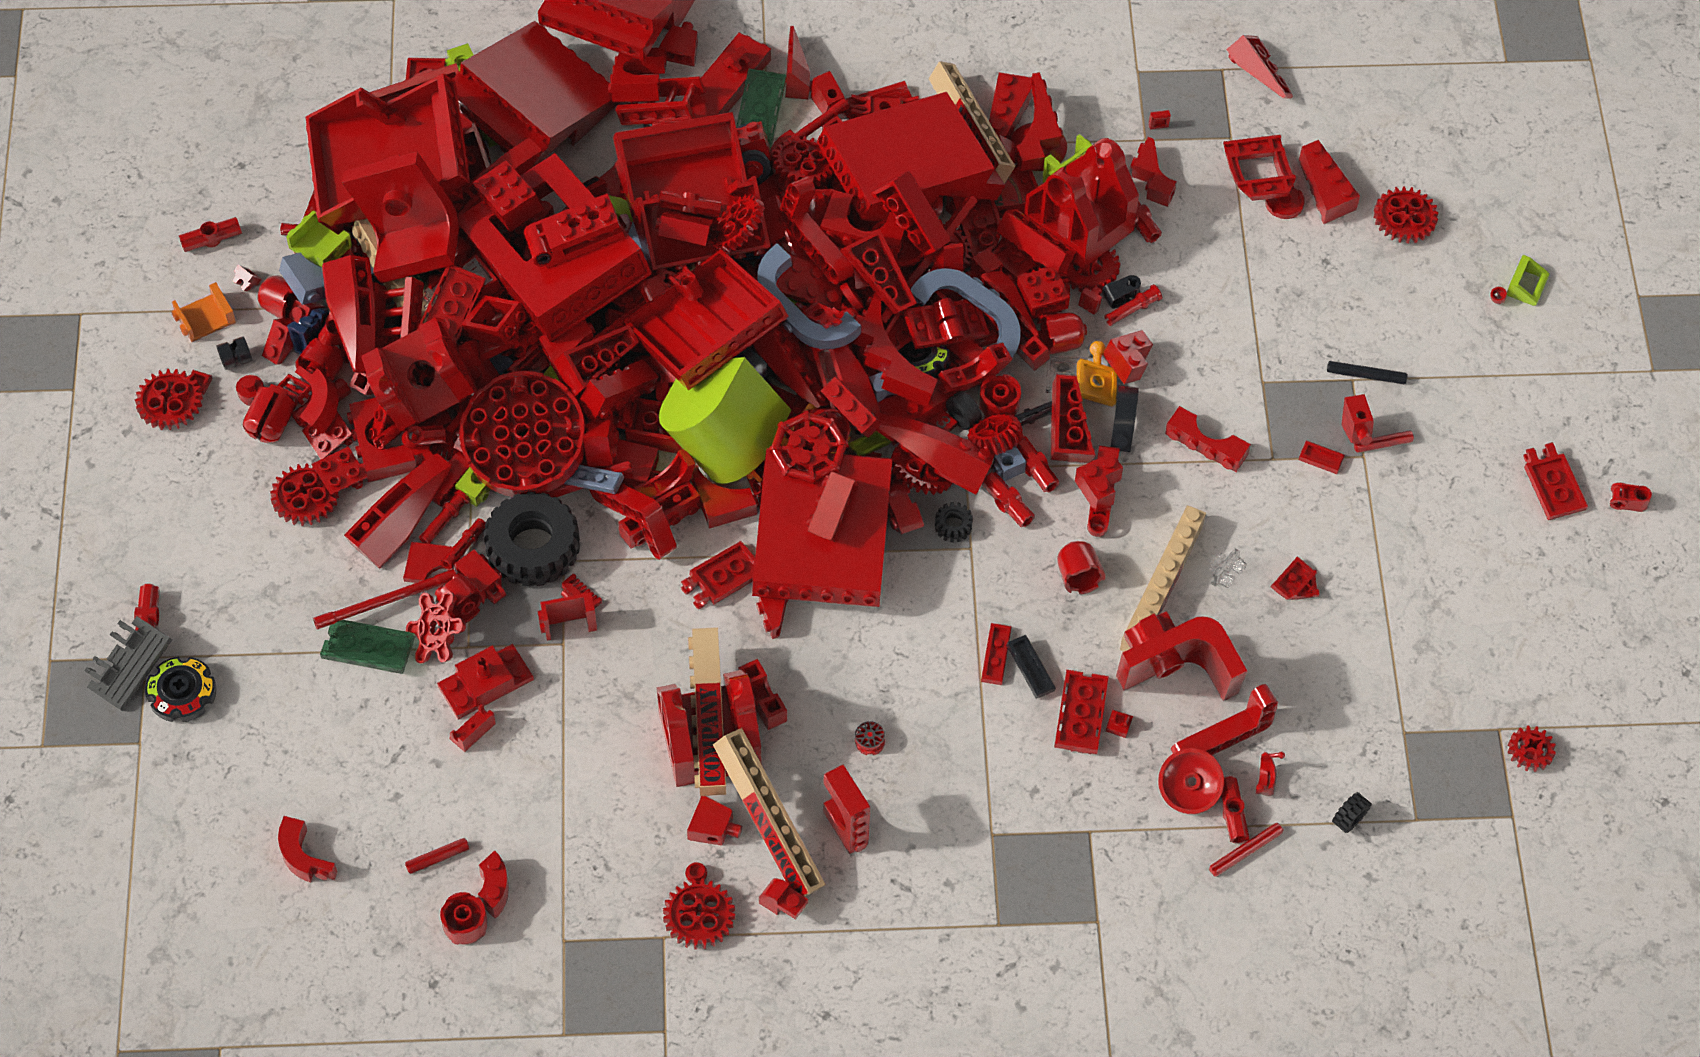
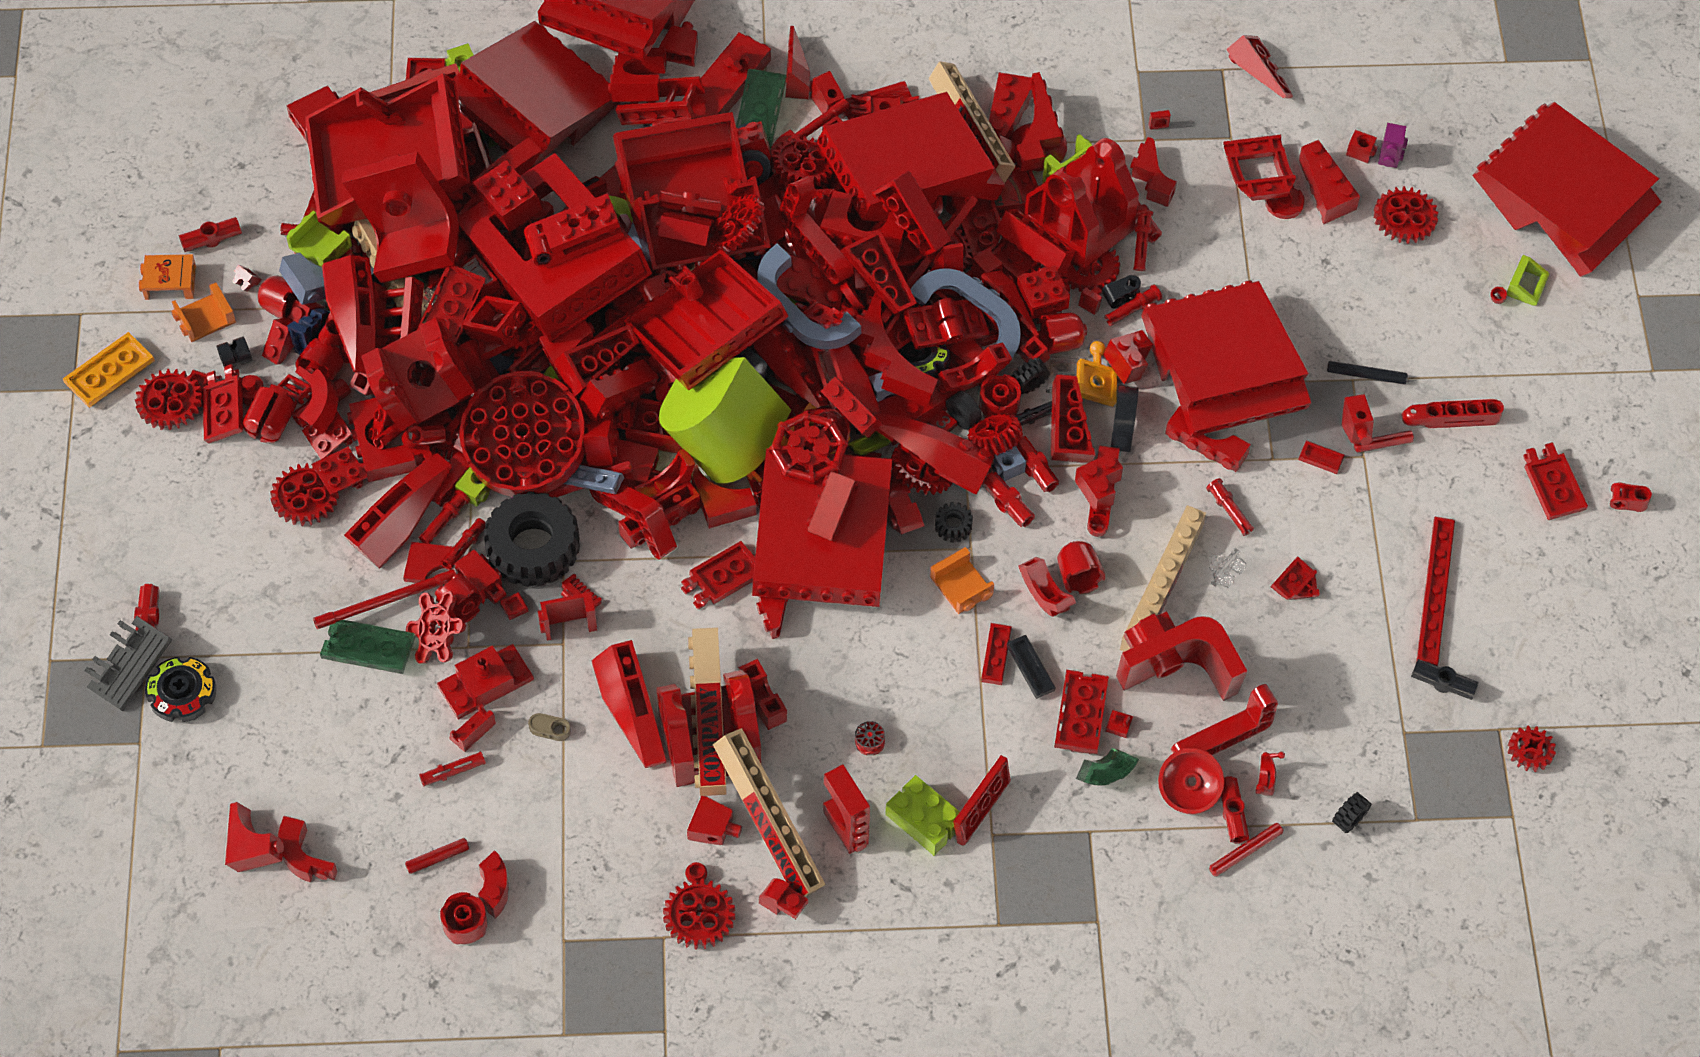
none -> light orange plate [63,332,155,408]
none -> orange panel [139,254,196,300]
none -> red tile [203,364,243,444]
none -> red arch [225,802,284,872]
none -> red panel [286,85,339,143]
none -> red pin [419,751,486,787]
none -> red tile [500,592,529,621]
none -> dark tan piece [528,713,571,741]
none -> red wedge [591,640,666,768]
none -> lime piece [885,775,960,856]
none -> orange panel [930,547,994,614]
none -> red tile [953,755,1011,846]
none -> black tyre [1011,358,1050,394]
none -> red arch [1018,557,1076,617]
none -> clear green brick [1076,748,1139,786]
none -> red pin [1133,210,1154,271]
none -> red panel [1141,280,1311,437]
none -> red pin [1206,478,1254,536]
none -> red brick [1346,130,1378,163]
none -> magenta brick [1378,122,1408,168]
none -> red piece [1401,399,1504,428]
none -> black piece [1411,659,1479,700]
none -> red tile [1416,516,1455,666]
none -> red panel [1472,102,1662,277]

